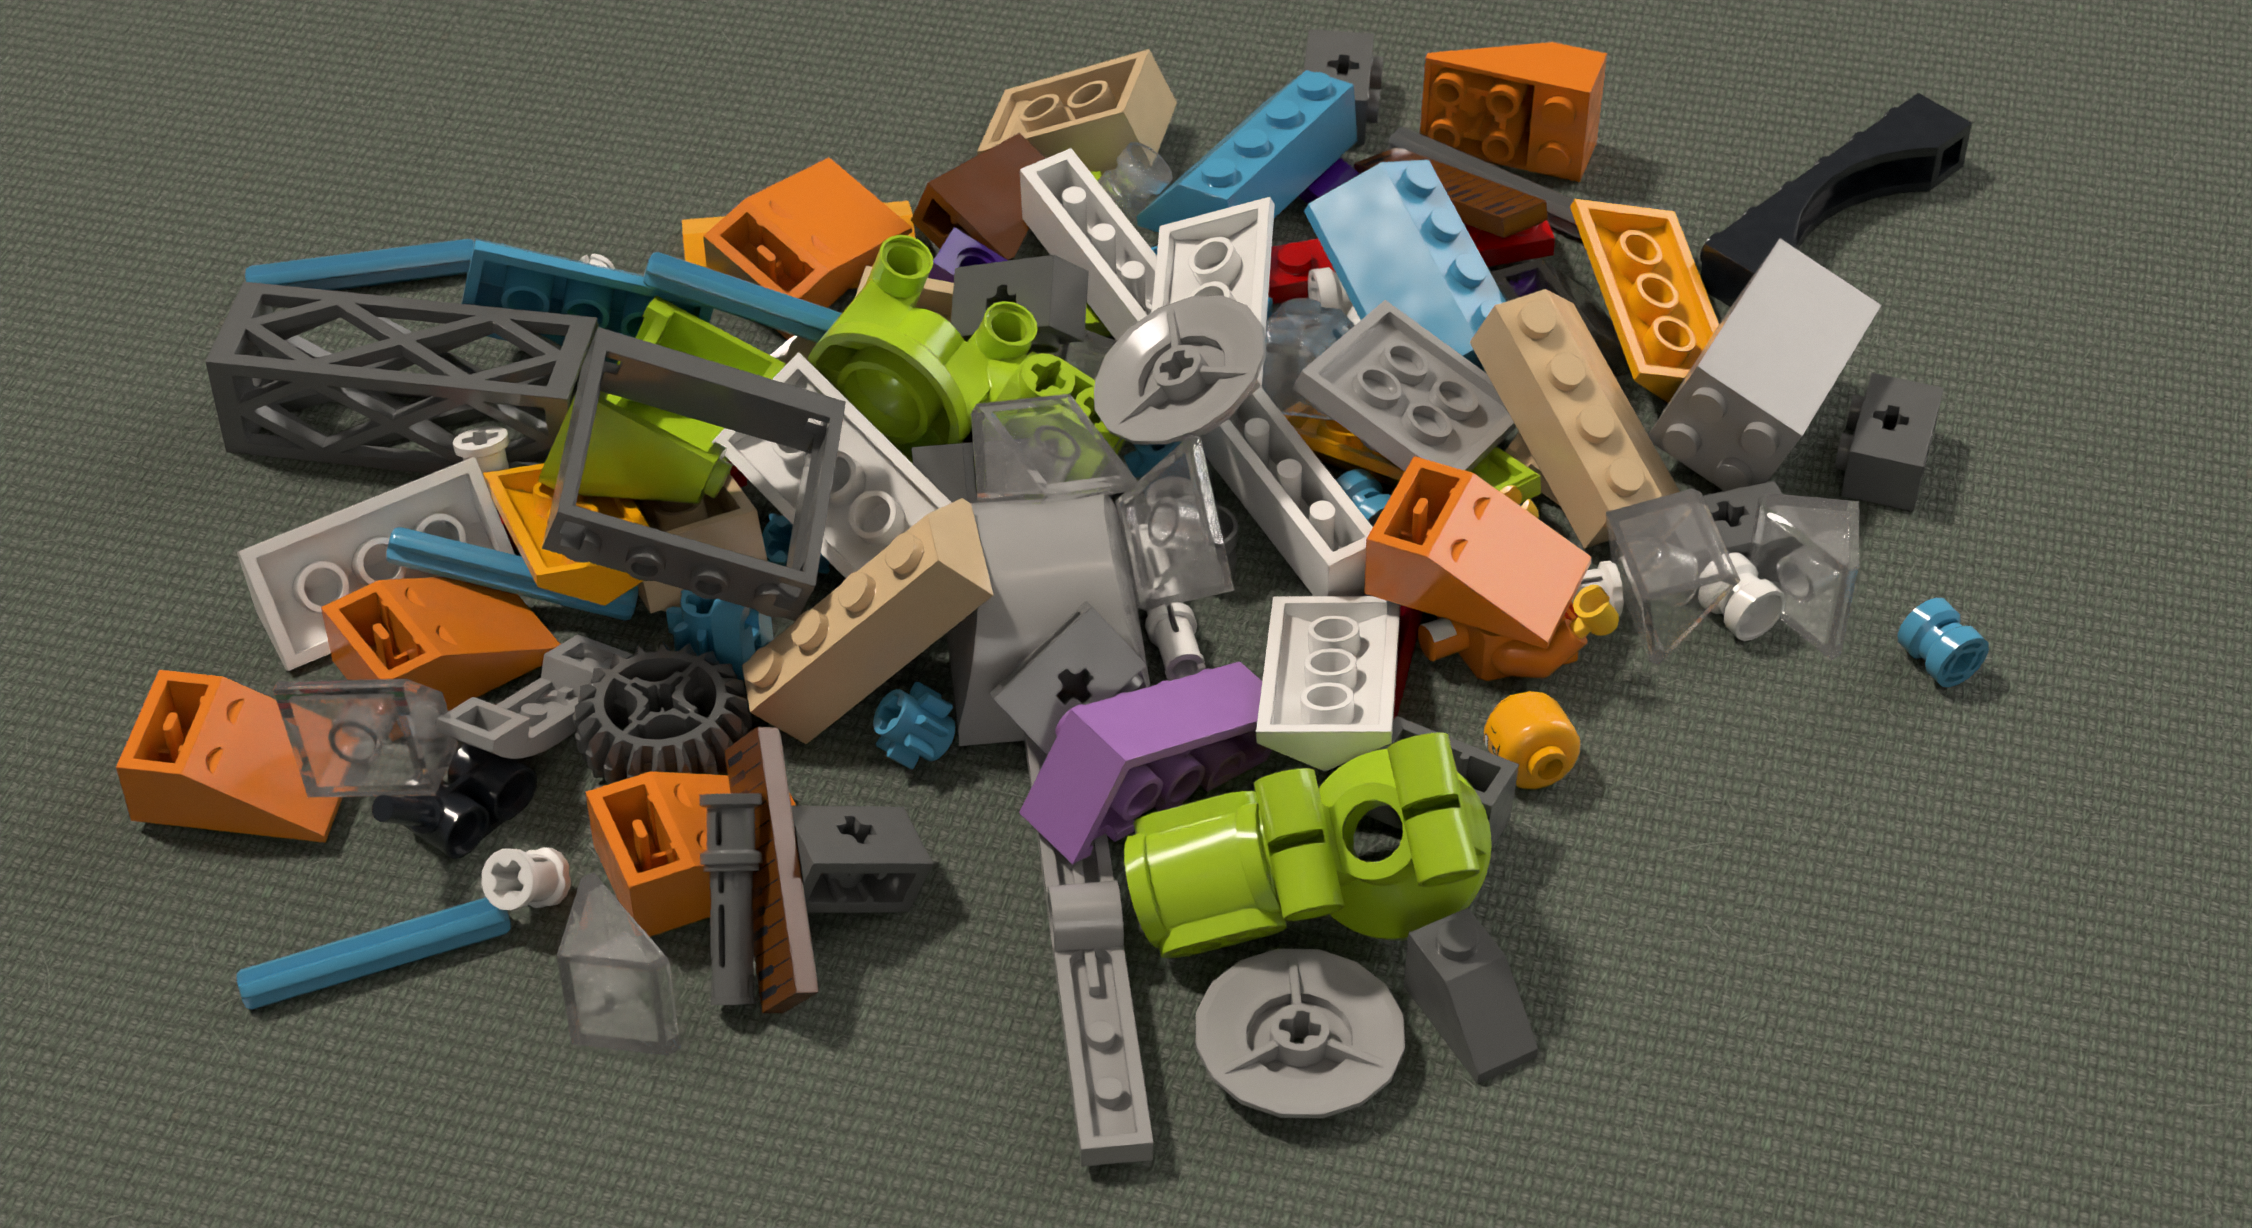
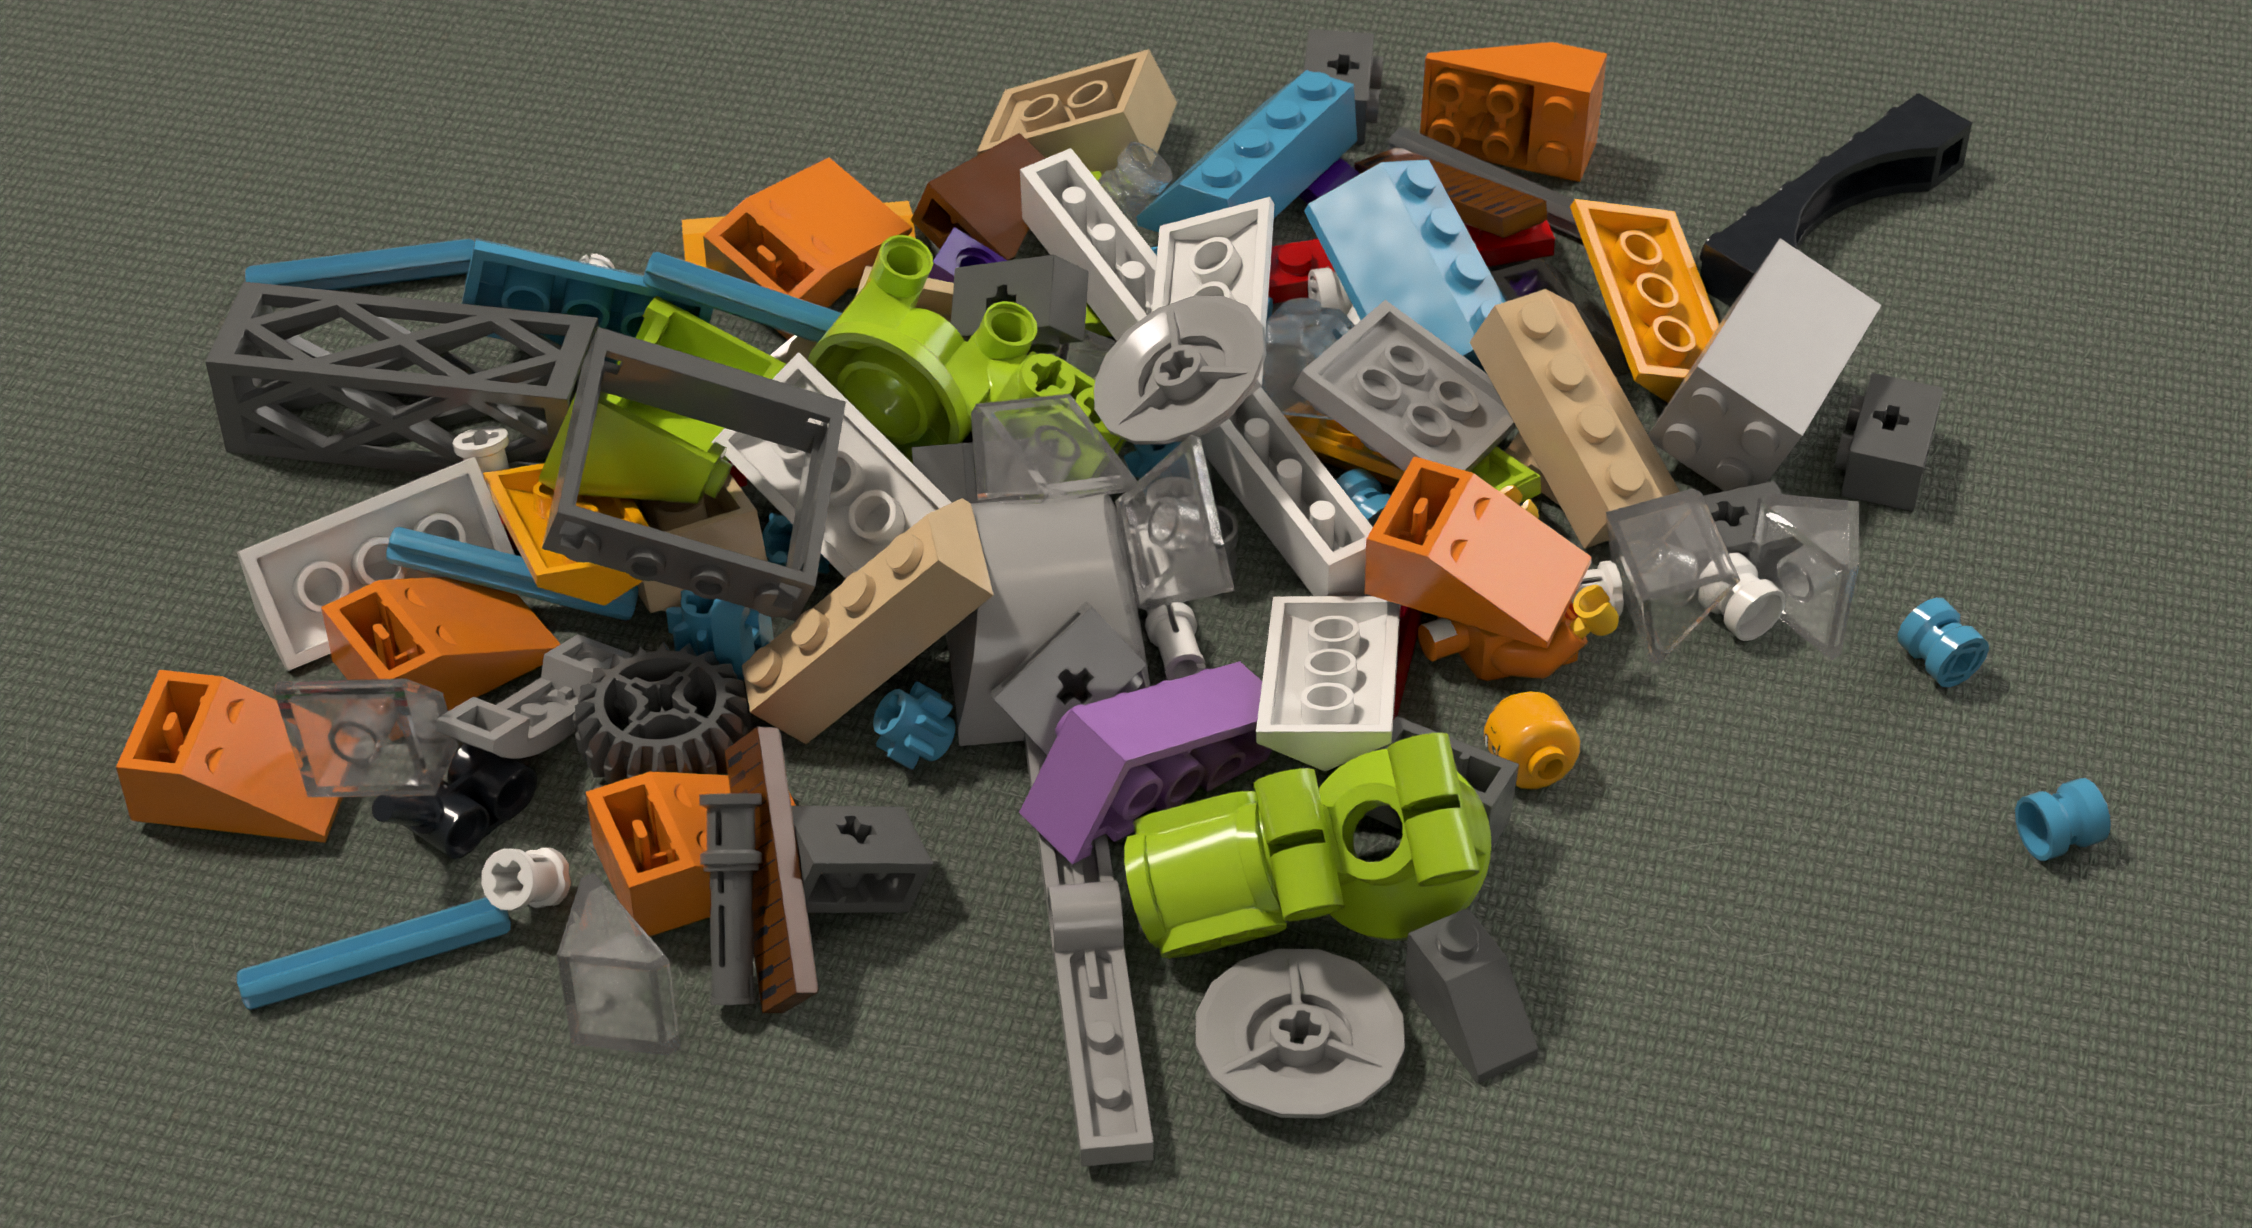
none -> dark azure wheel [2015,778,2111,861]

